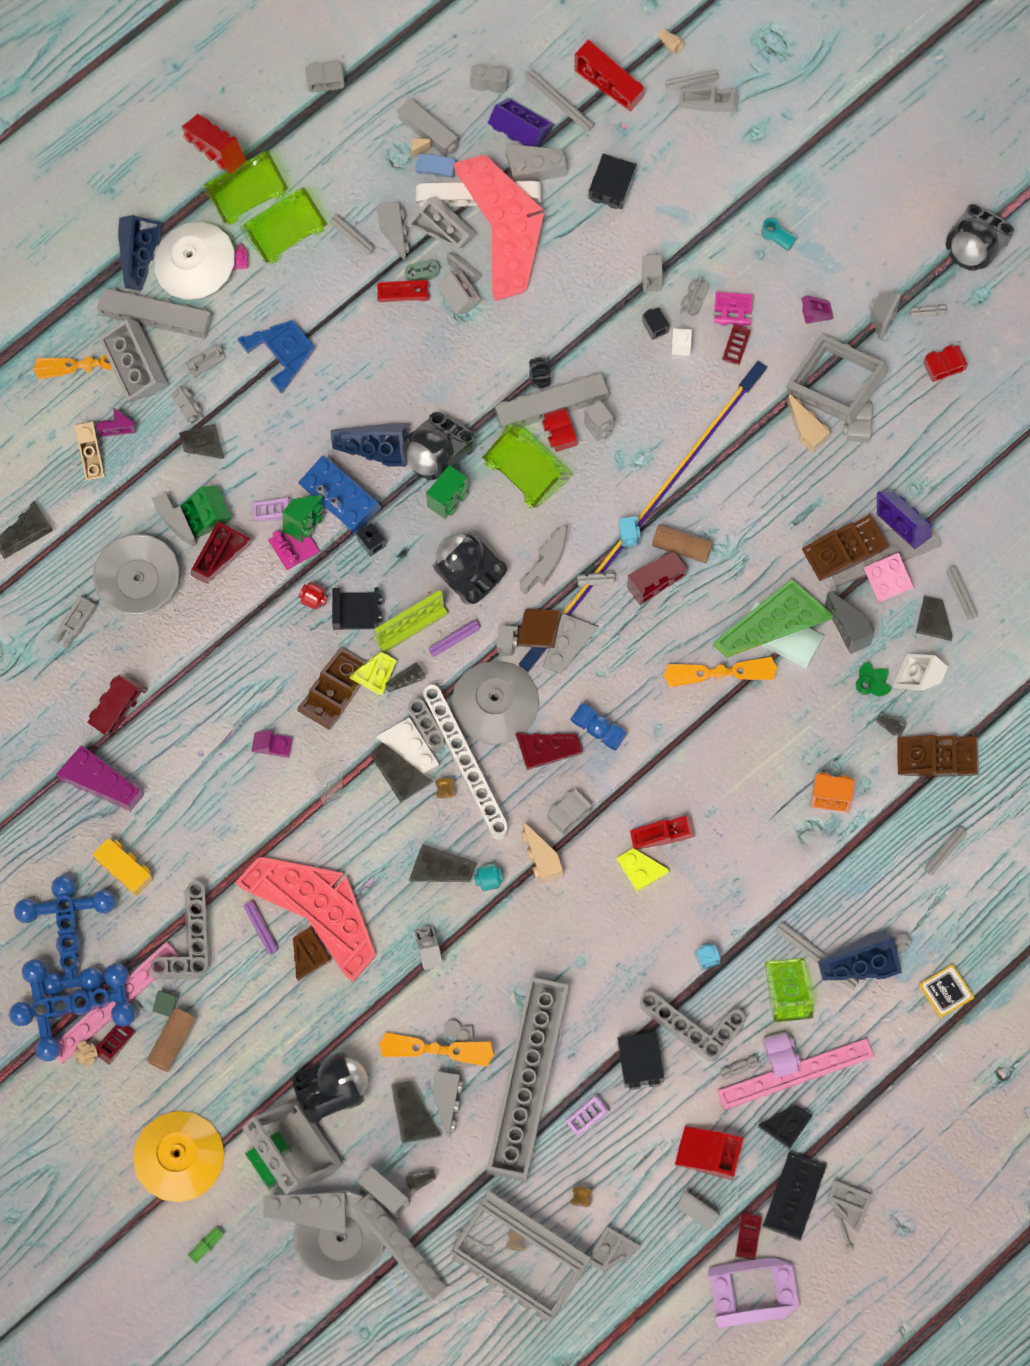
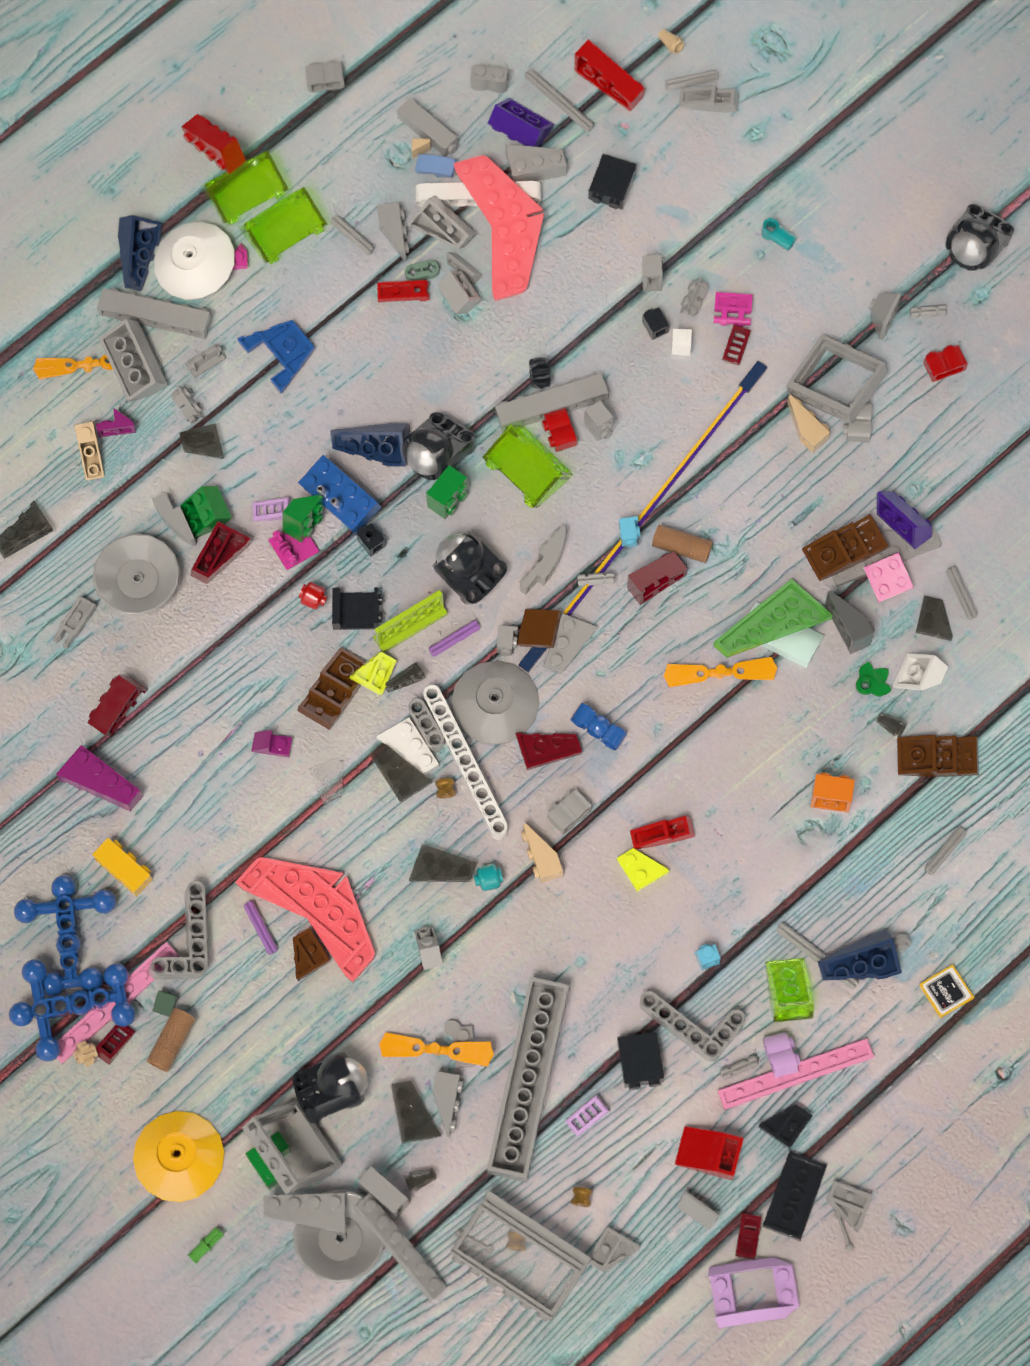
magenta slope [801,295,834,324] -> none

